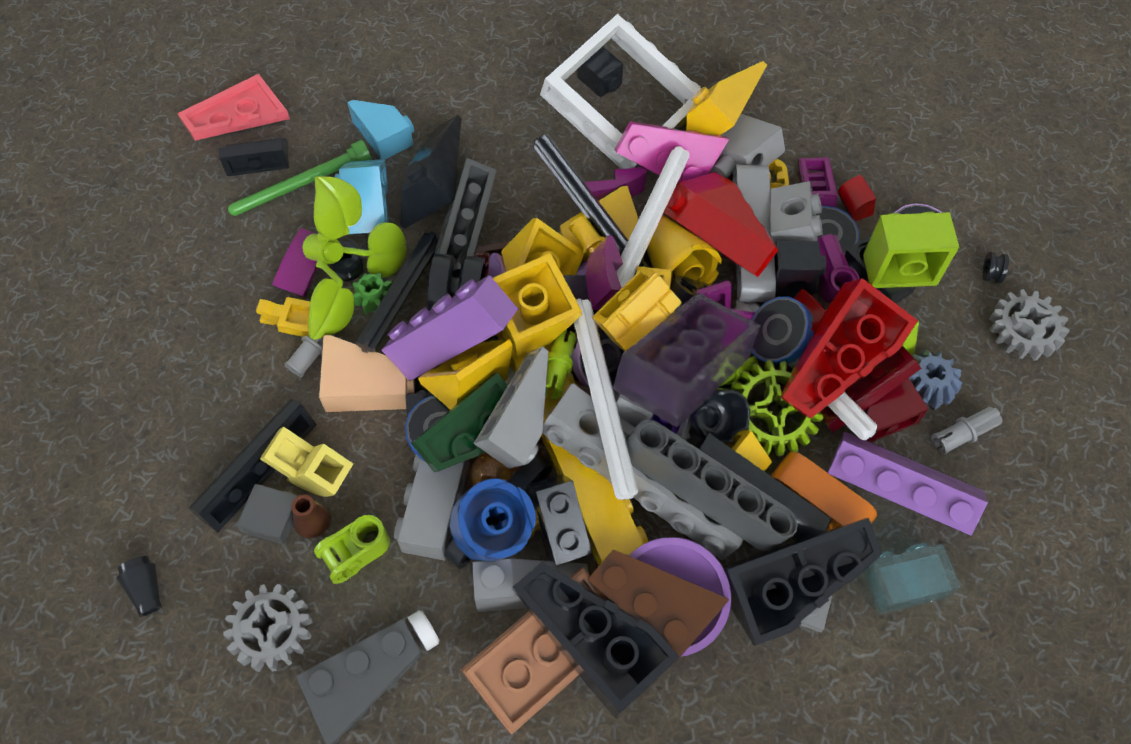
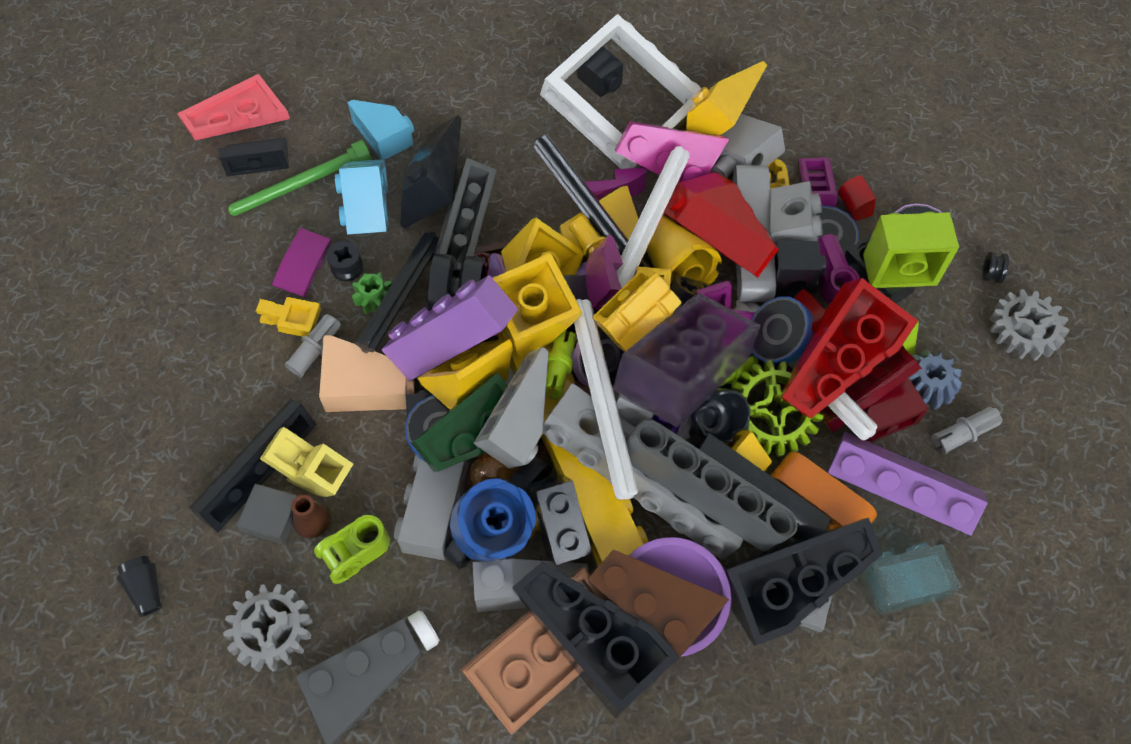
lime plant [303,176,407,340] -> none

